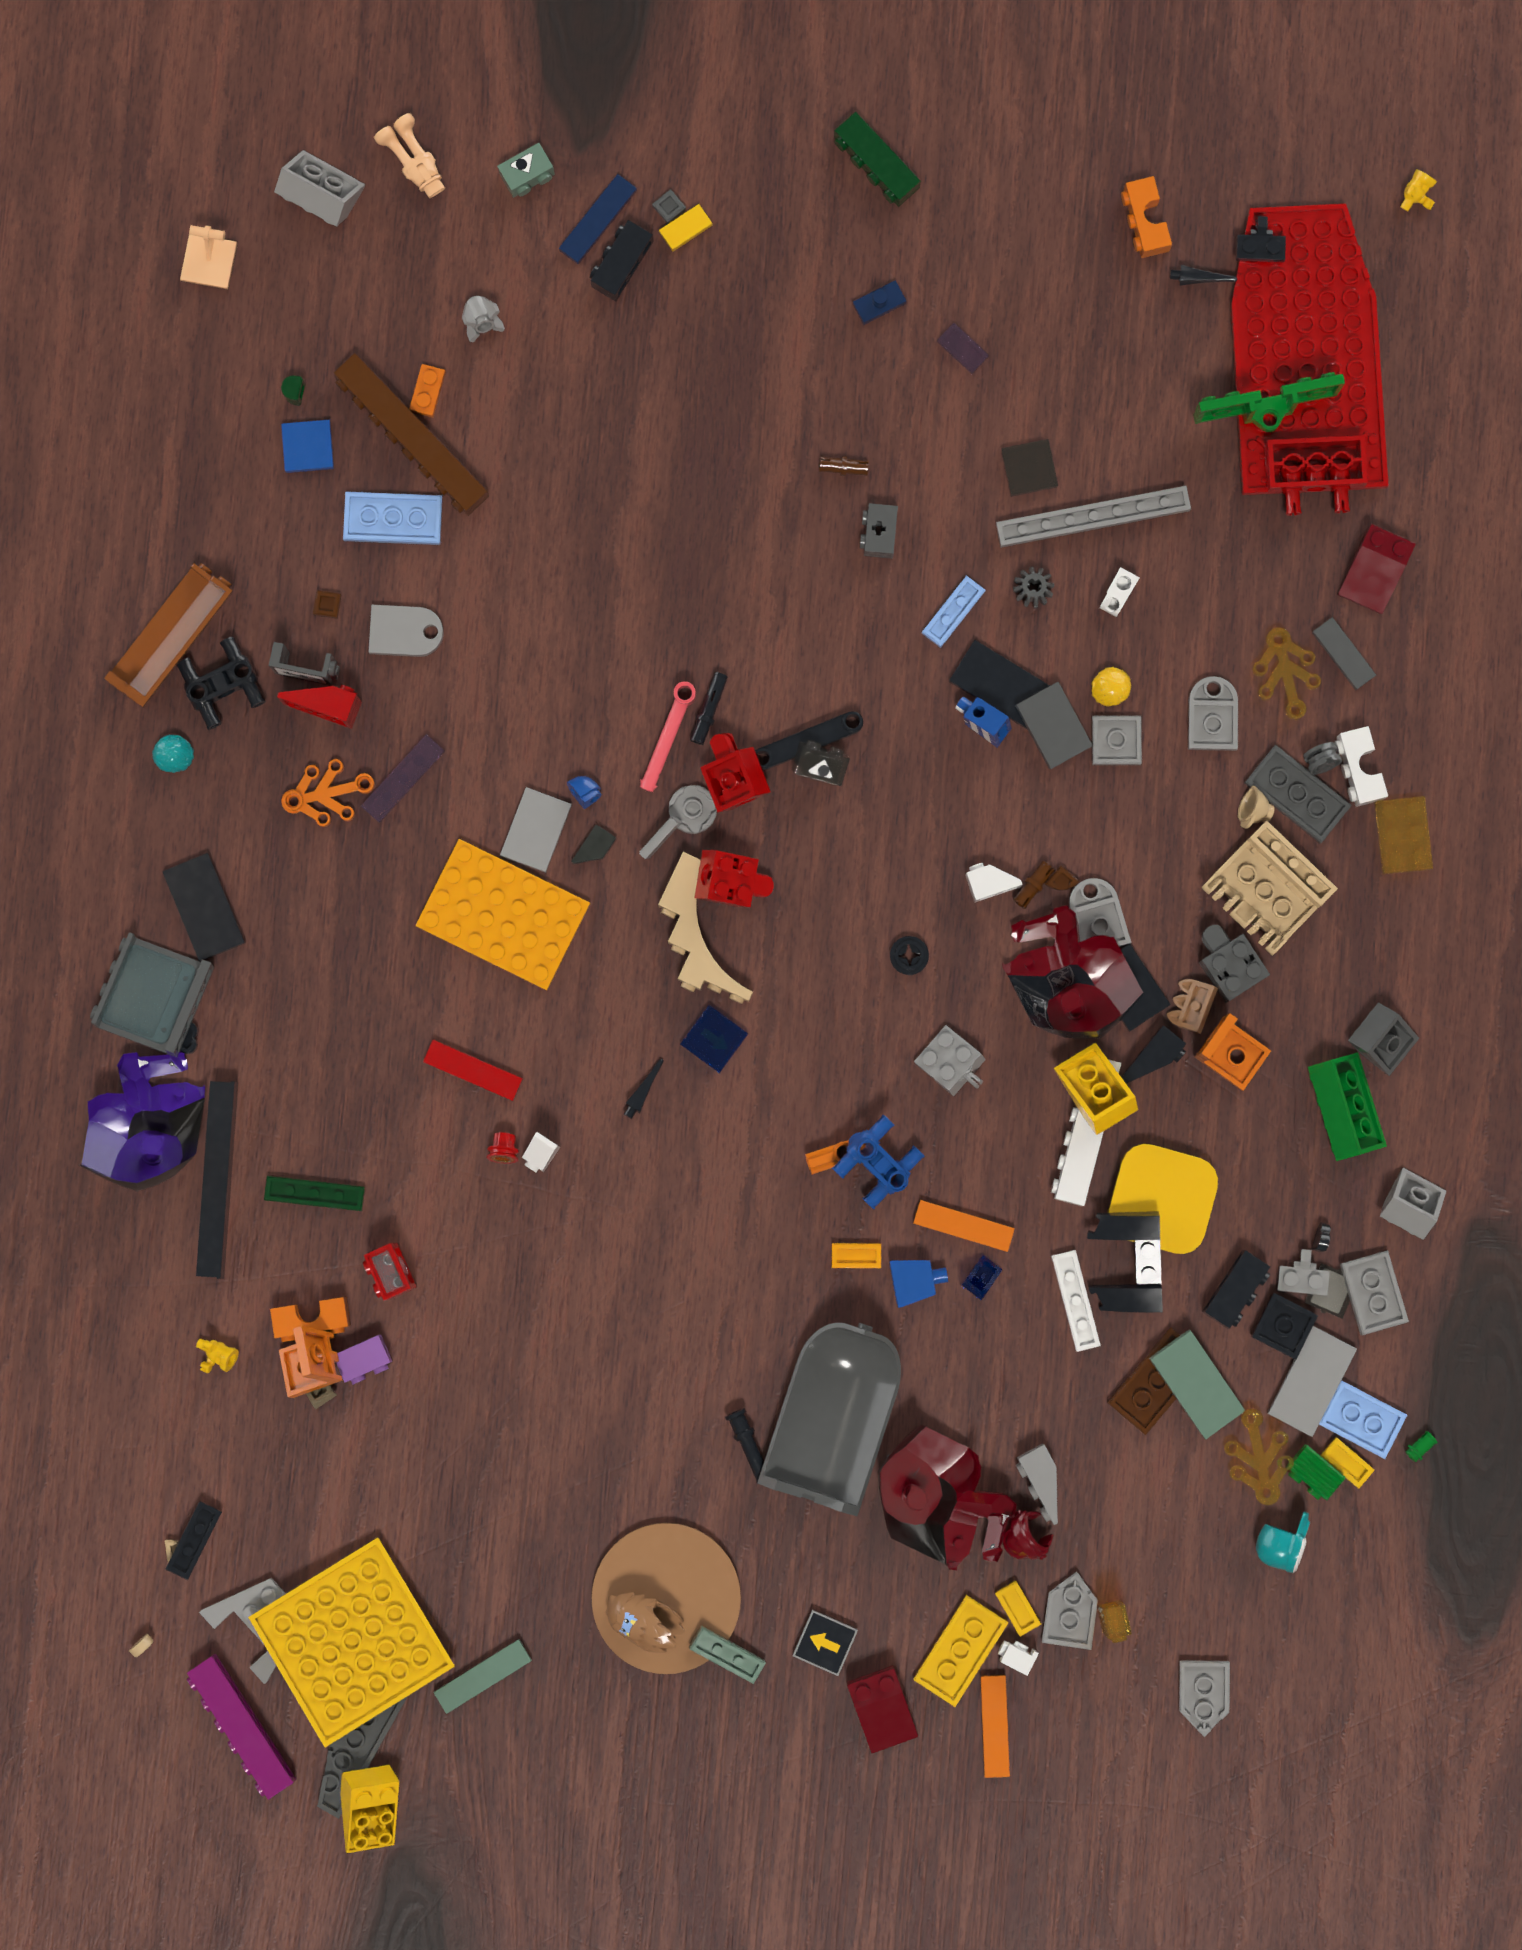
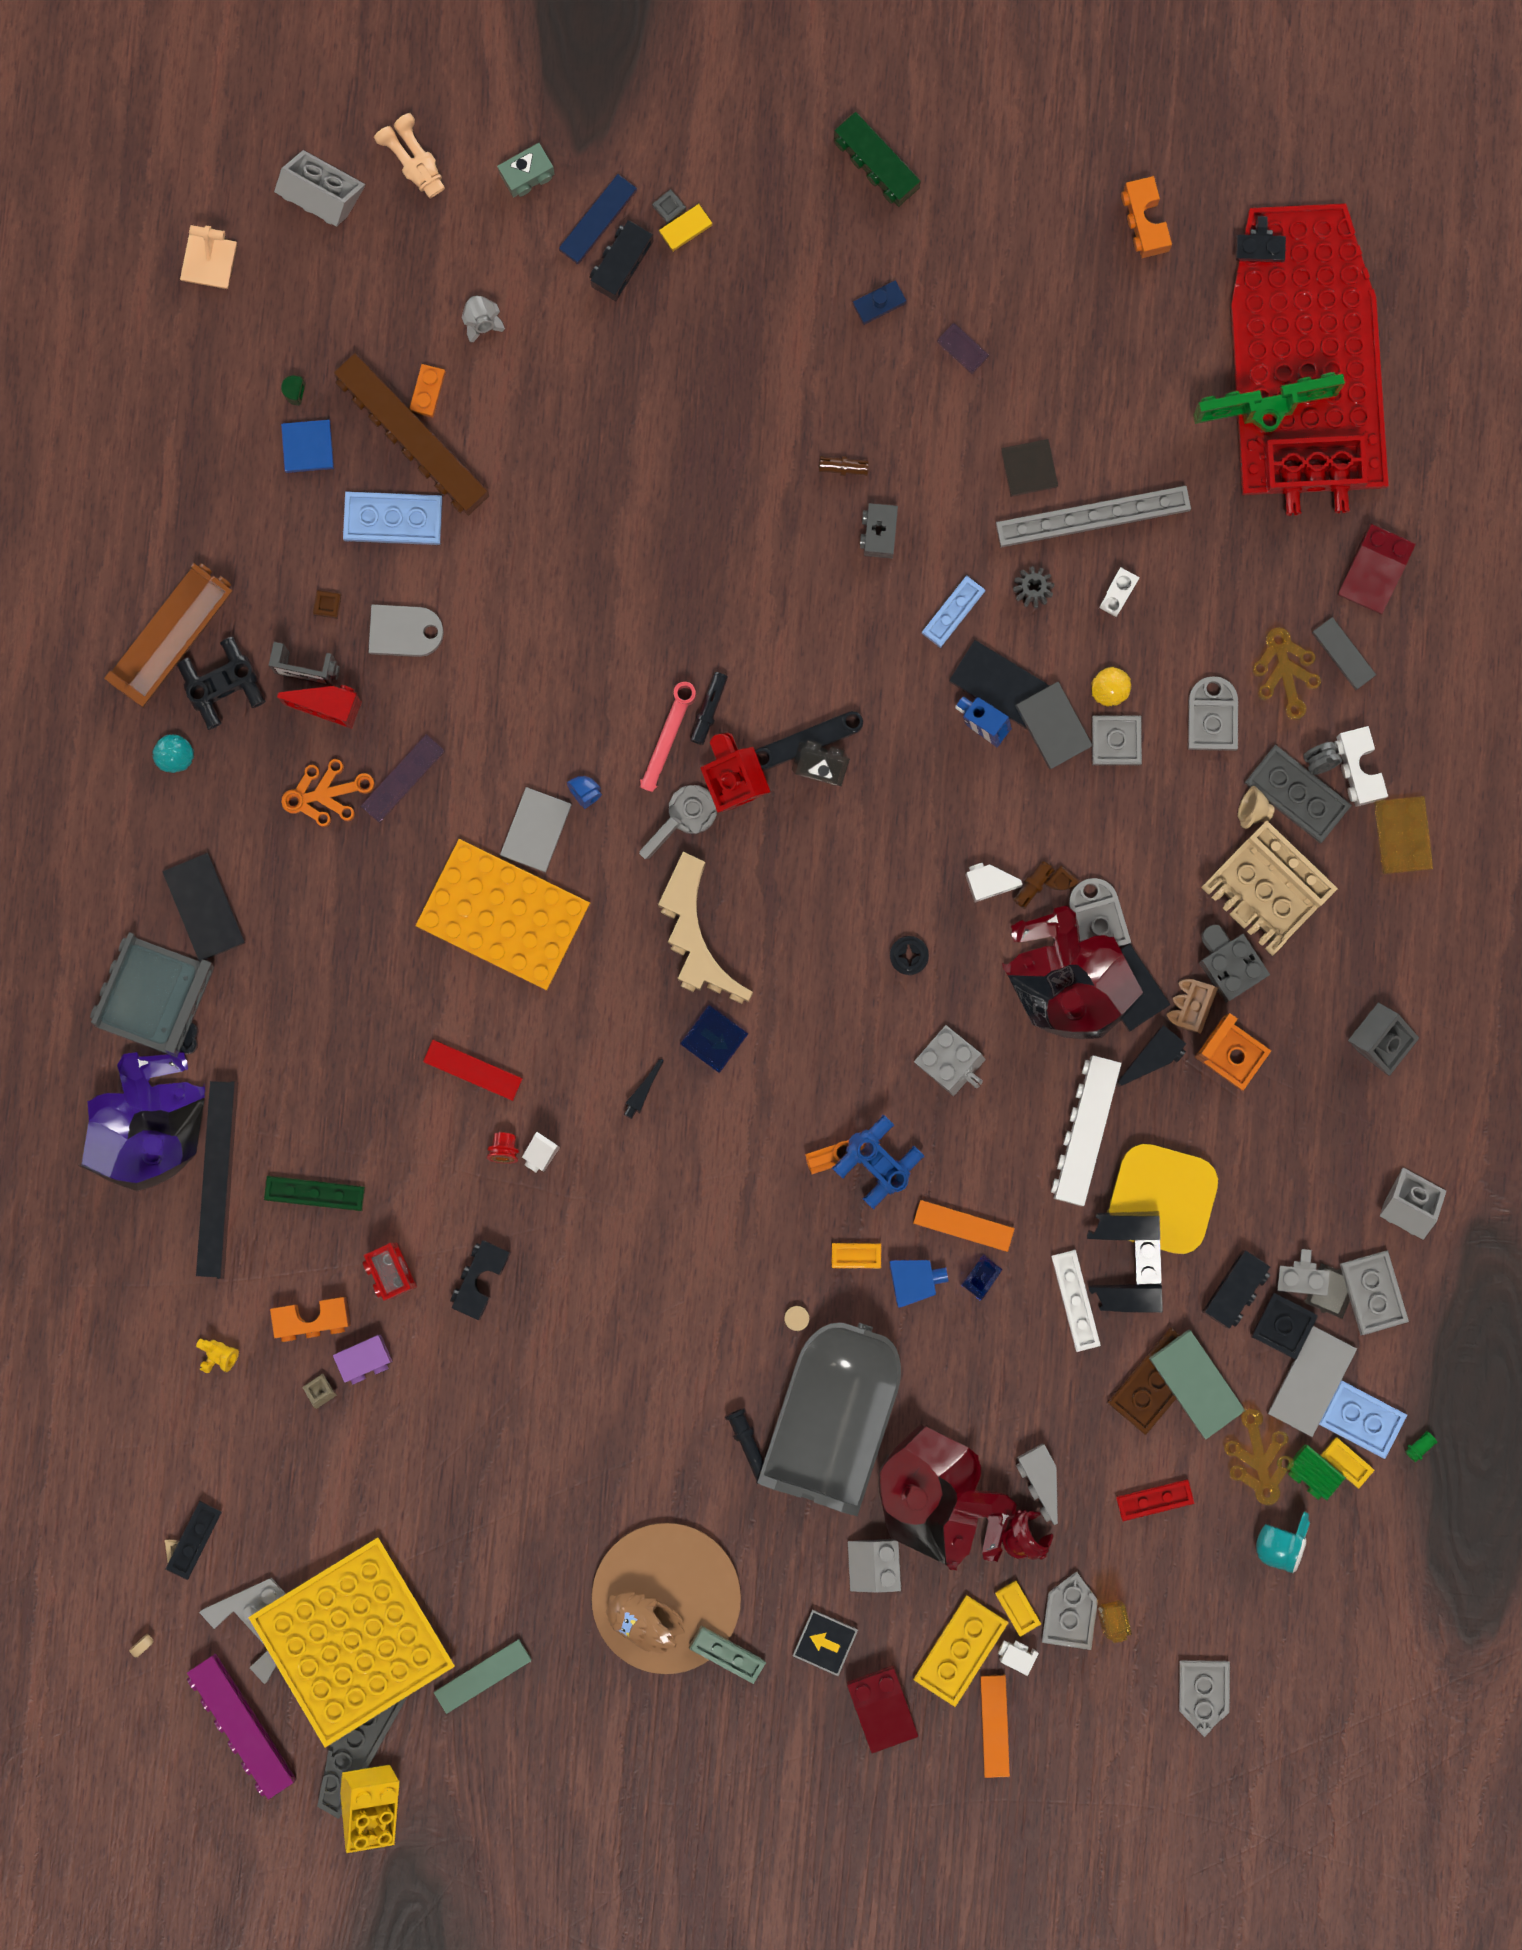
orange bracket [279,1326,343,1398] -> none
pearl dark grey tile [571,824,617,865] -> none
red brick [694,850,774,908] -> none
yellow slope [1054,1043,1138,1135] -> none
black piece [1170,265,1238,286] -> none
green slope [1308,1052,1387,1161] -> none
black tile [1311,1222,1331,1252] -> none
yellow piece [1400,169,1437,212] -> none
none -> black arch [450,1240,511,1320]
none -> tan tile [785,1306,809,1331]
none -> light grey slope [848,1539,901,1592]
none -> red tile [1116,1479,1194,1522]

